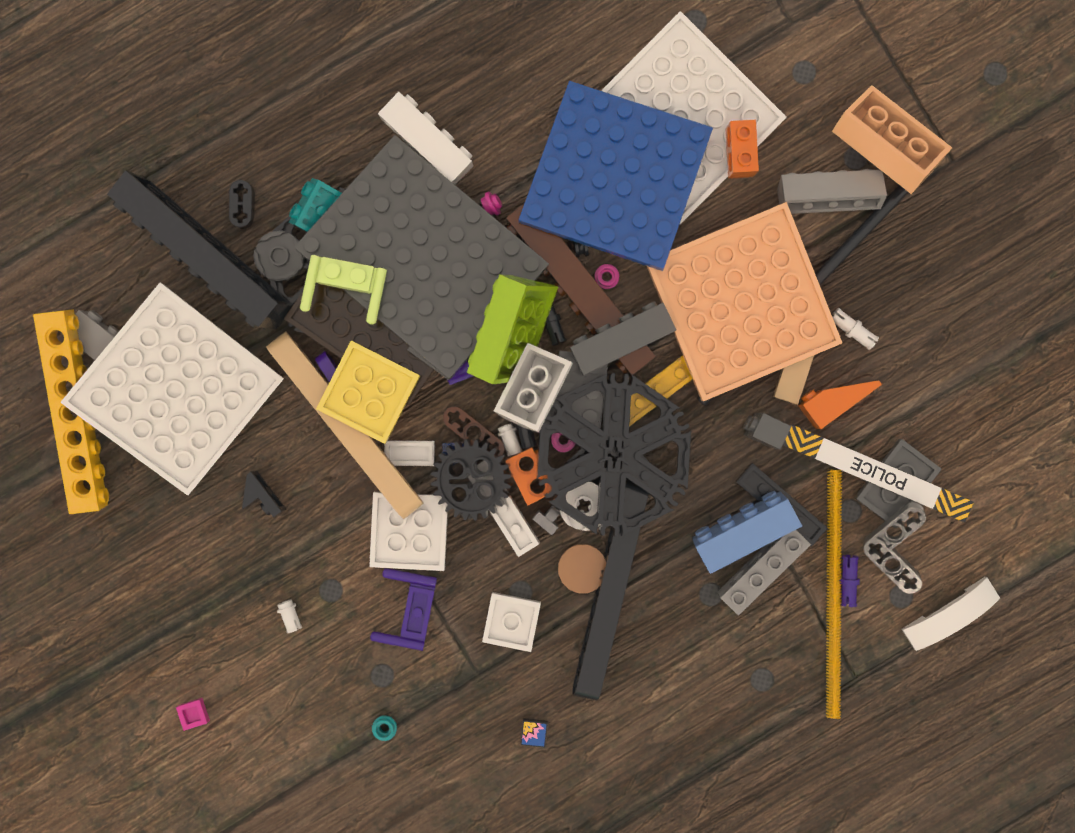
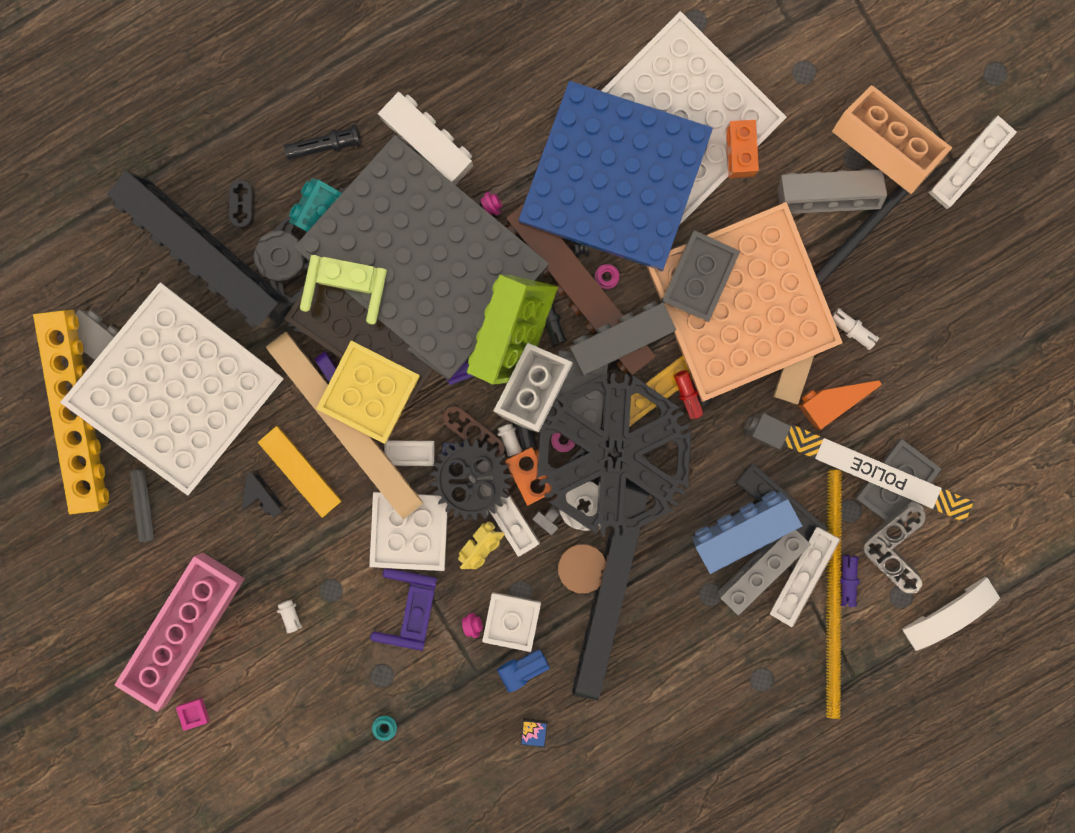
none -> bright pink brick [115,553,245,712]
none -> dark grey axle [130,469,154,542]
none -> yellow tile [258,426,342,518]
none -> black pin [284,124,362,160]
none -> light yellow hinge [458,521,505,569]
none -> dark pink plate [462,613,483,638]
none -> blue piece [497,648,550,693]
none -> dark grey plate [661,230,740,322]
none -> red axle [673,370,703,419]
none -> white plate [770,527,841,627]
none -> white plate [928,116,1017,209]

